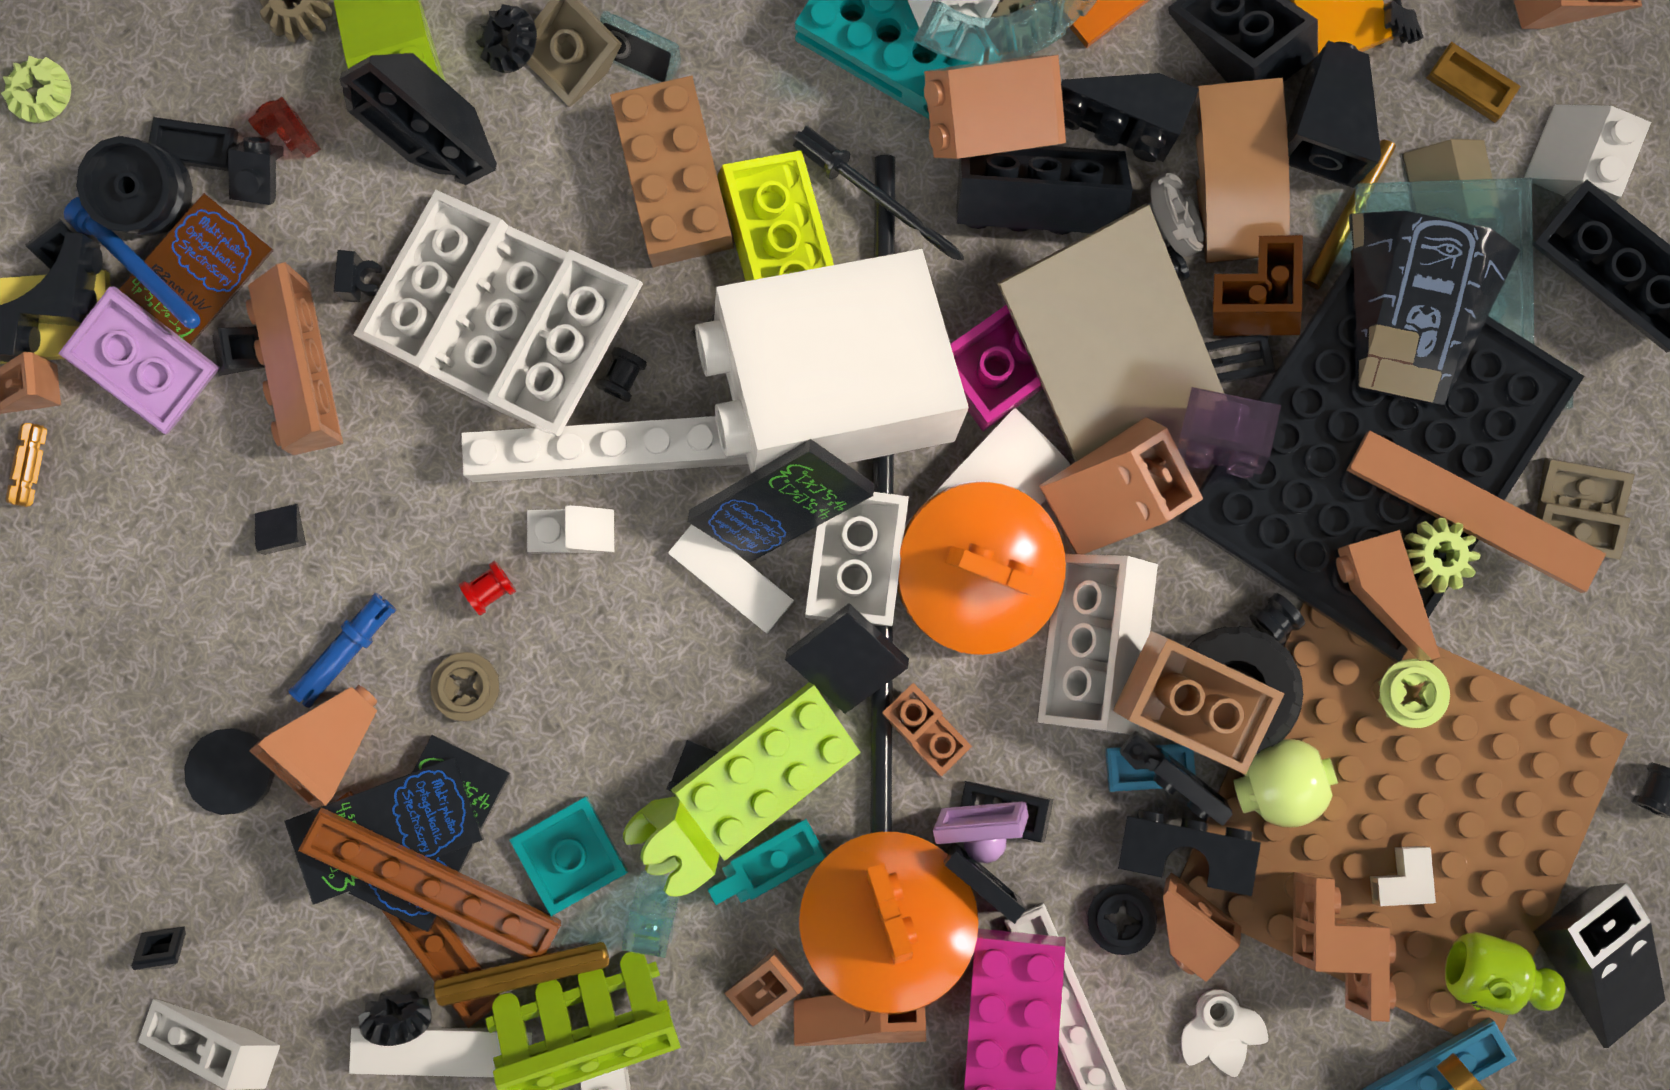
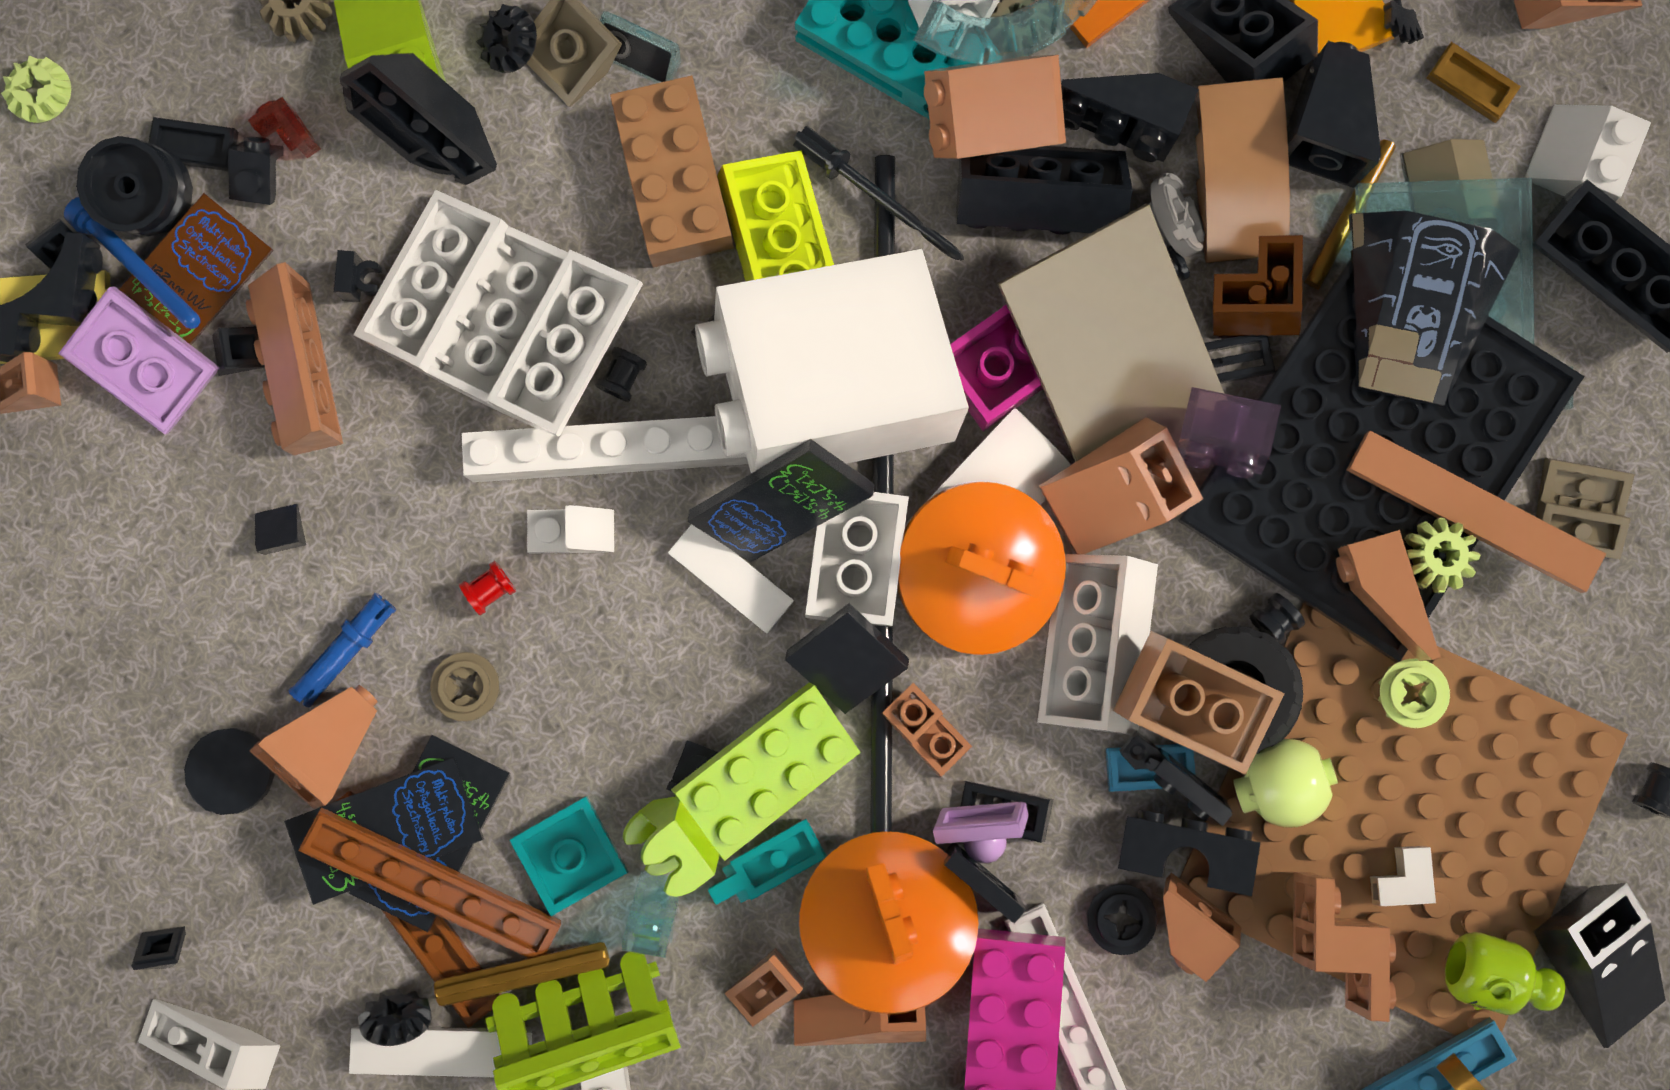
axle [5,423,47,507] -> none
white plate [1181,989,1268,1077] -> none

